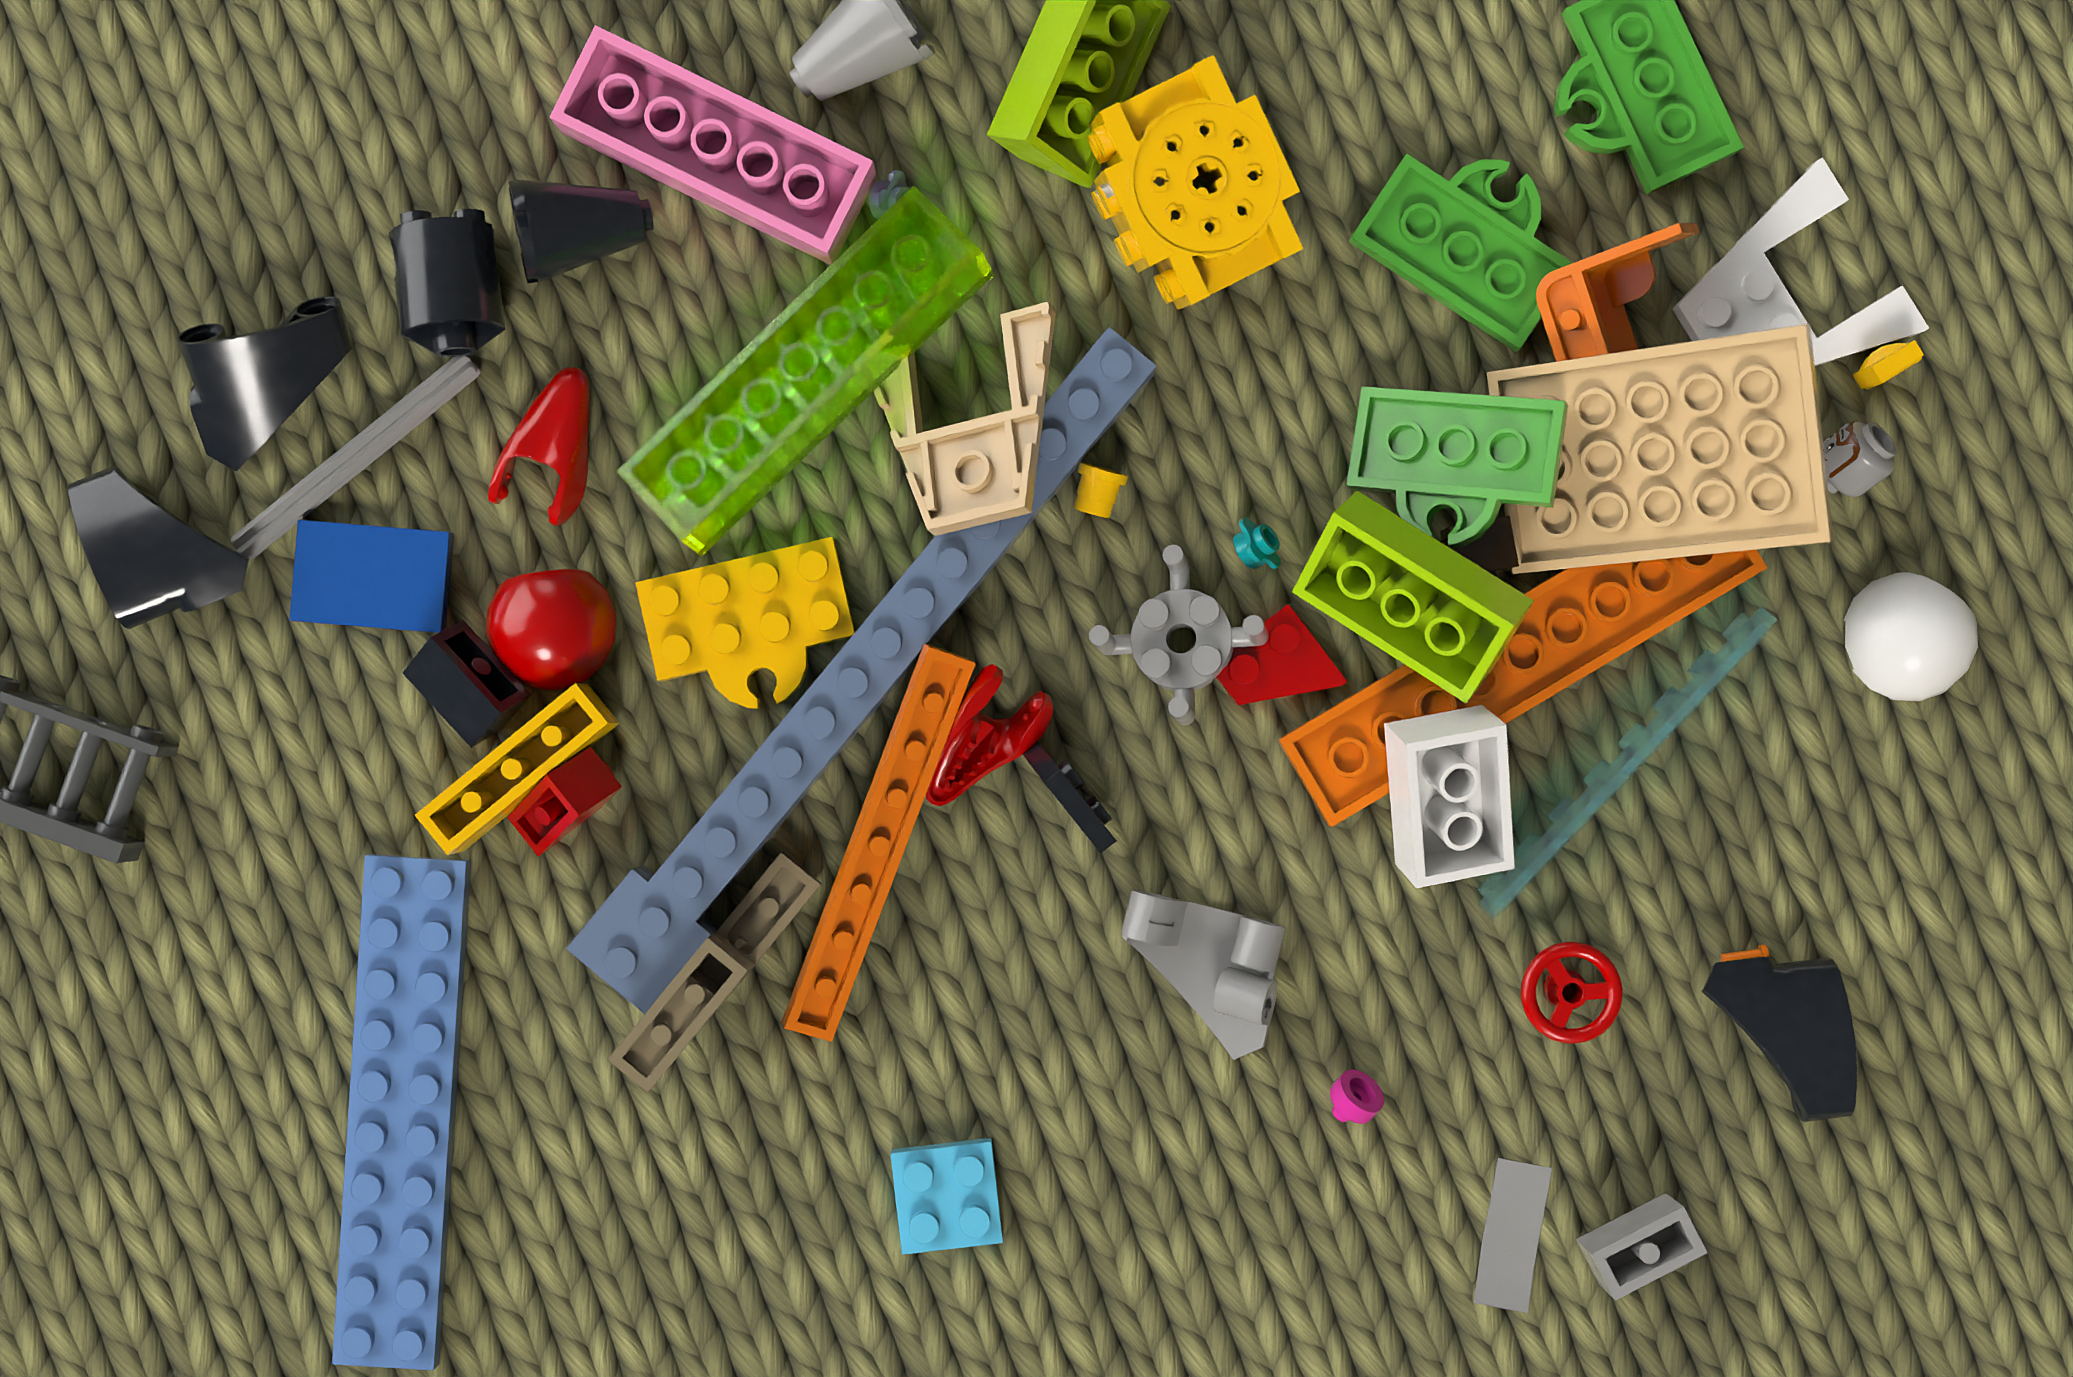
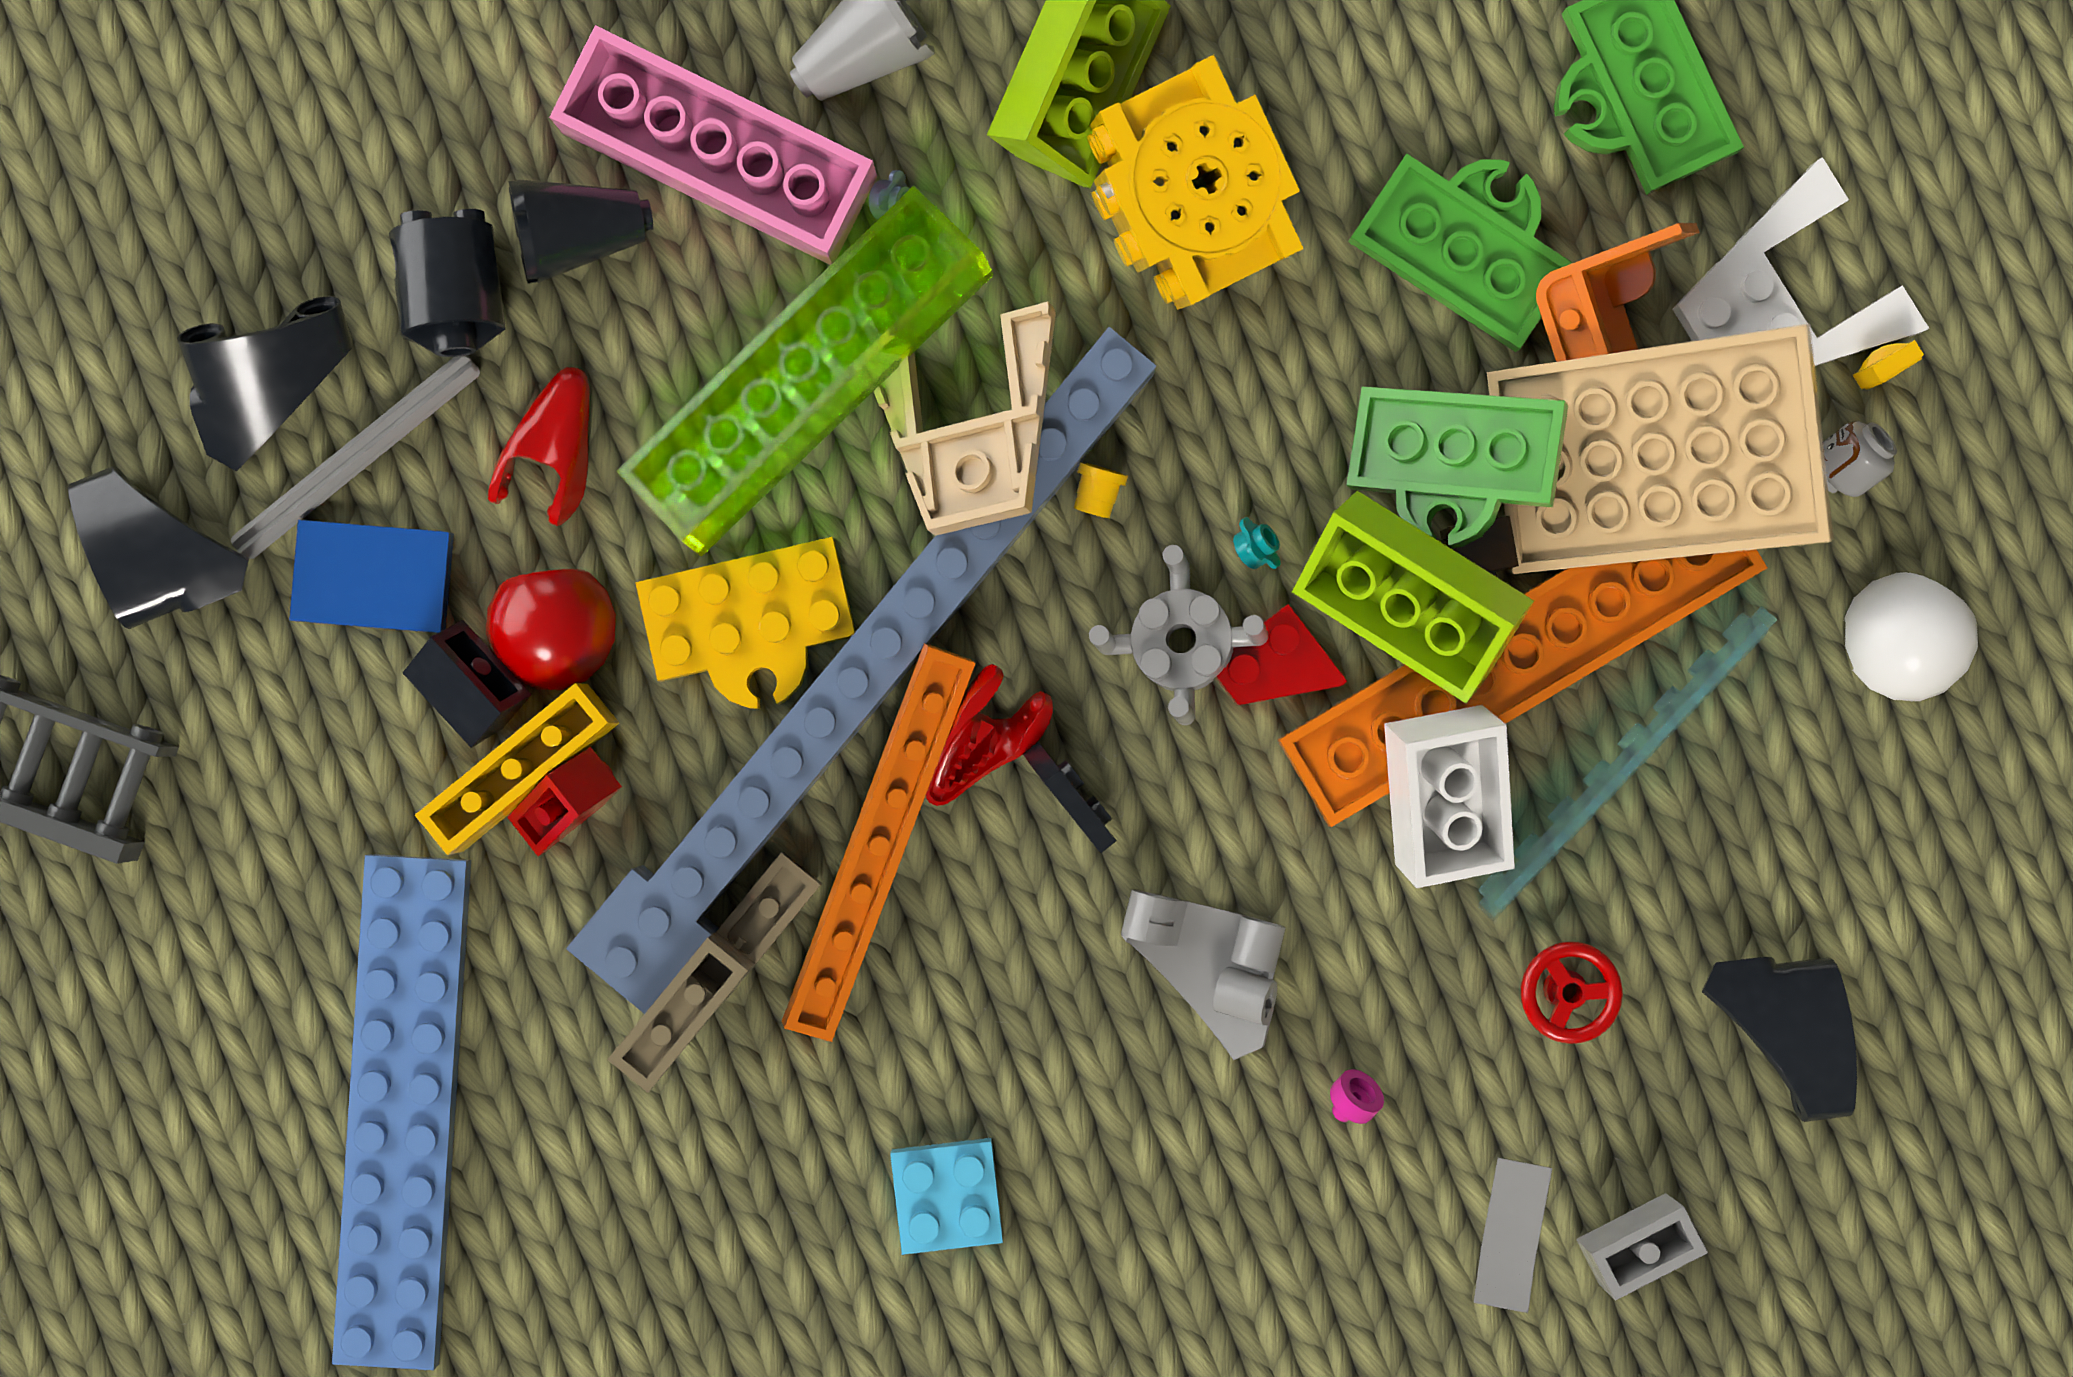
orange piece [1721,944,1770,962] -> none

